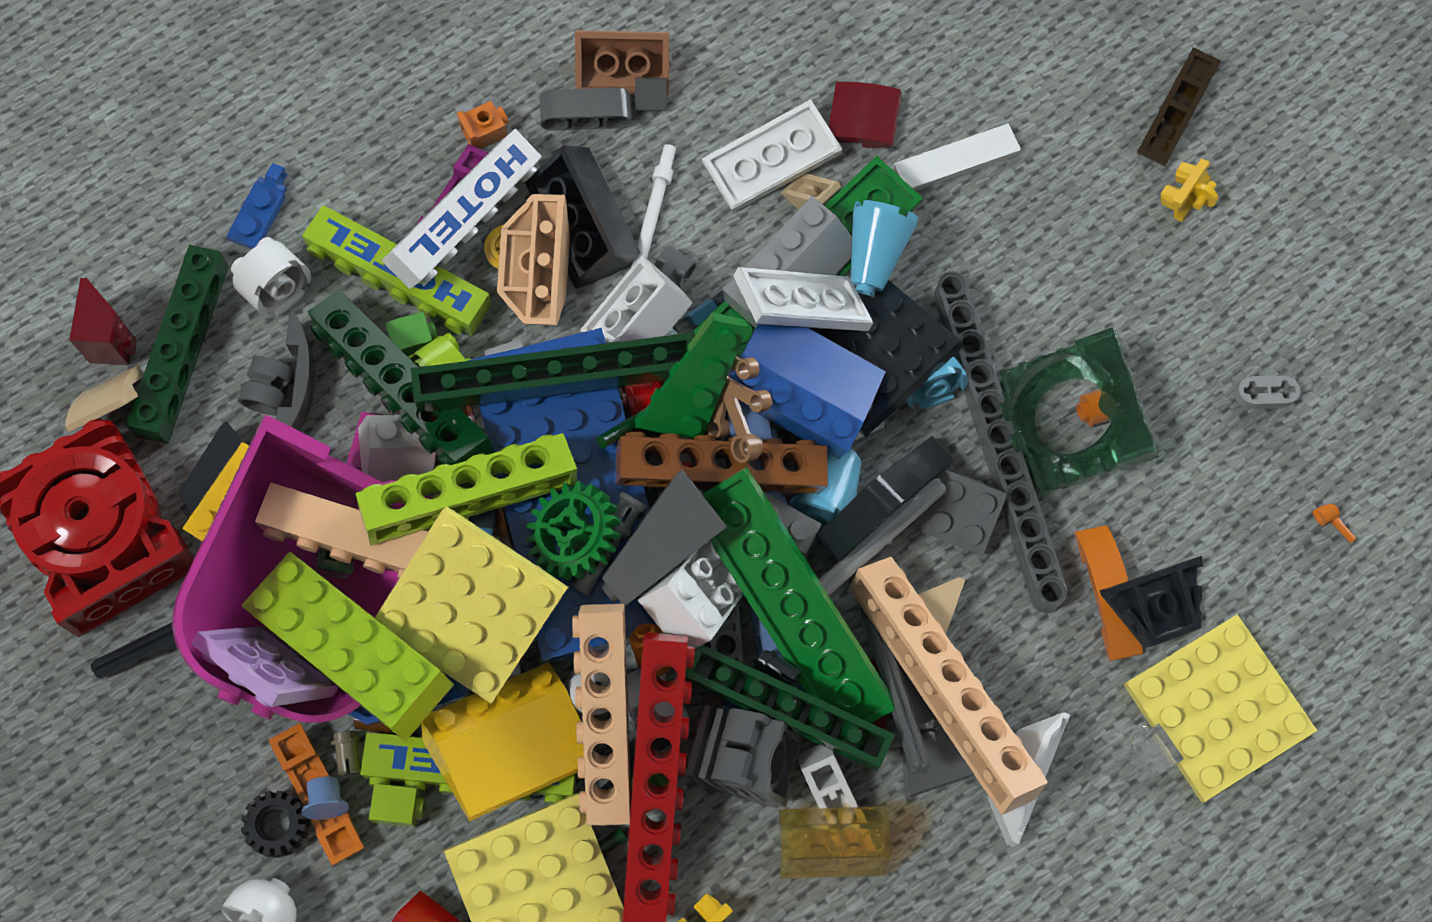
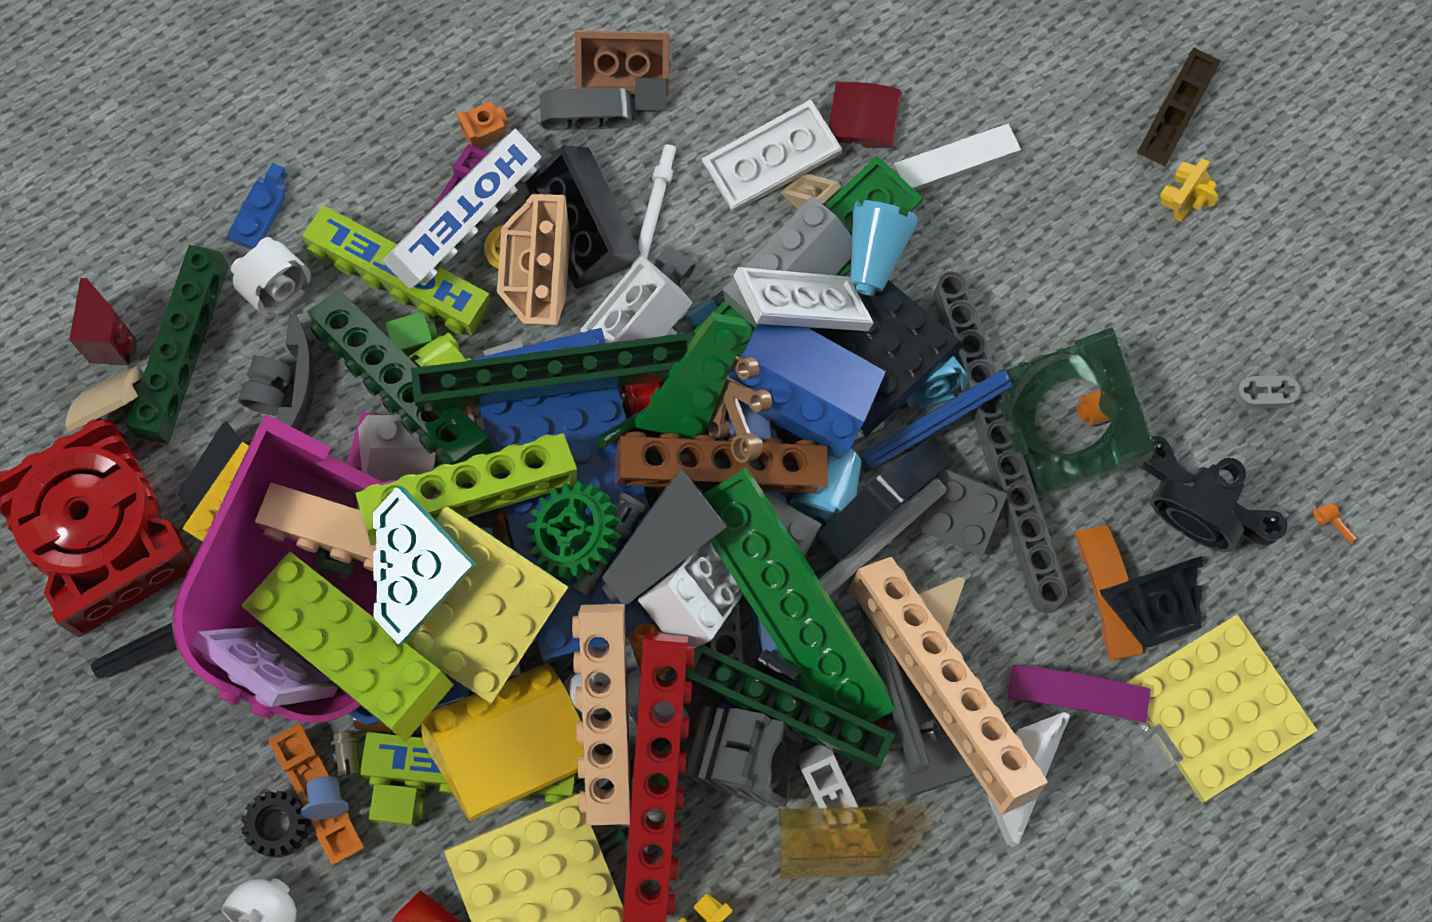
none -> plate [373,487,477,644]
none -> blue axle [862,371,1012,469]
none -> magenta slope [1007,665,1151,723]
none -> black piece [1136,436,1287,553]

